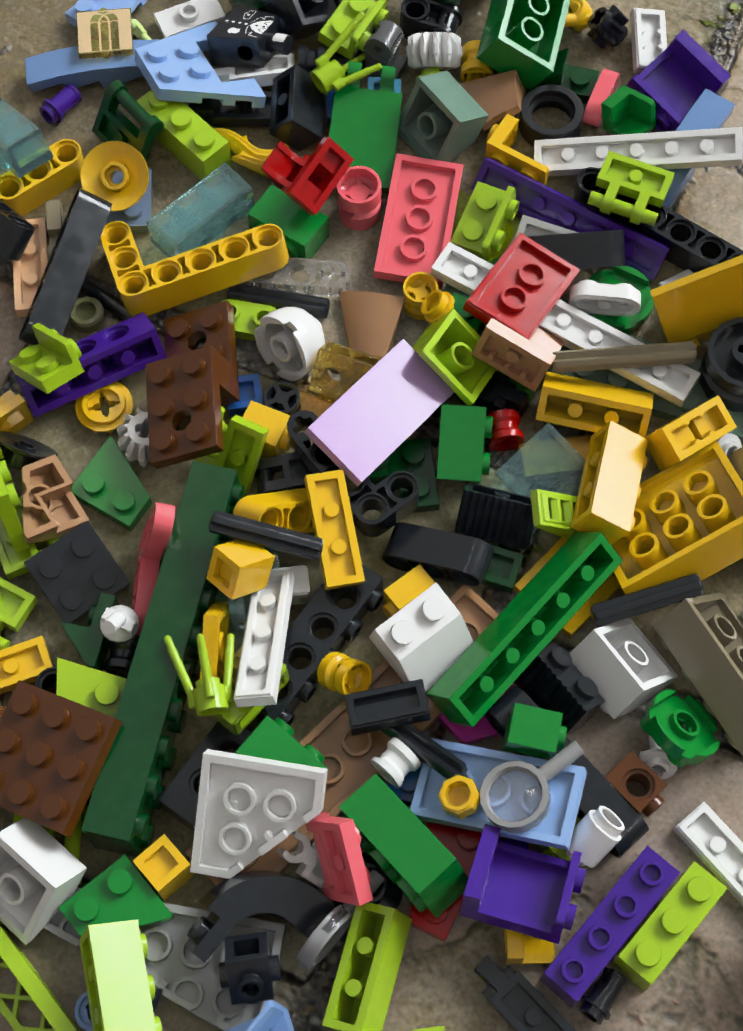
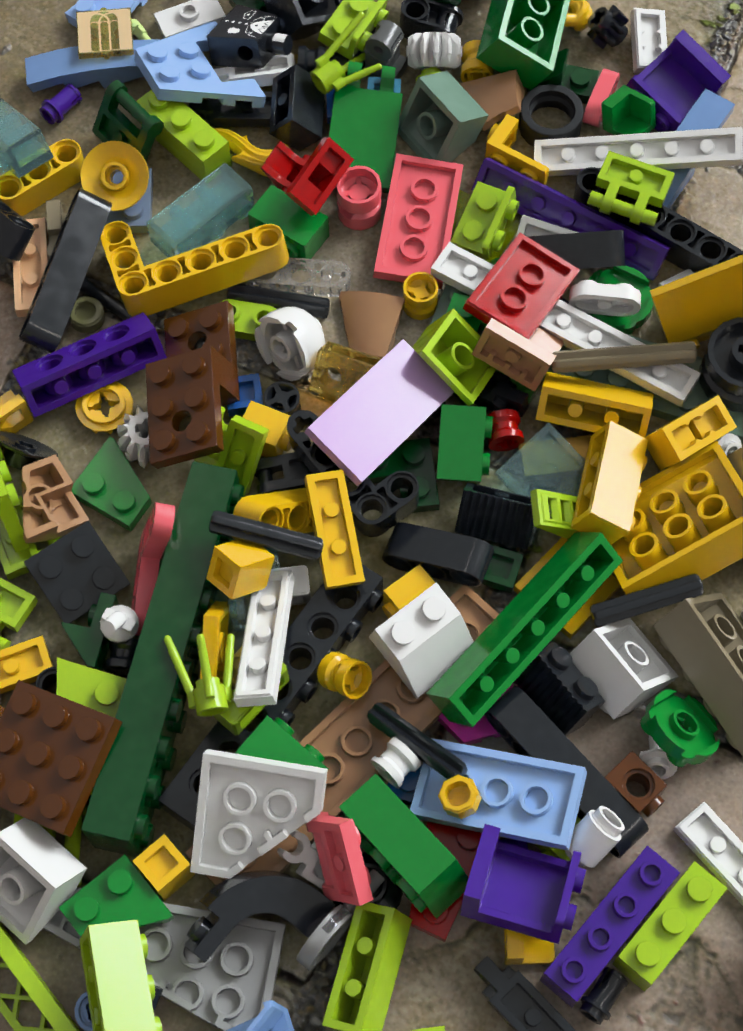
lime bracket [9,323,84,394] -> none
black brick [219,931,281,1005] -> none
black tile [344,679,431,736] -> none
yellow plate [421,289,455,324] -> none
piece [480,740,585,833] -> none
green brick [502,703,567,760] -> none

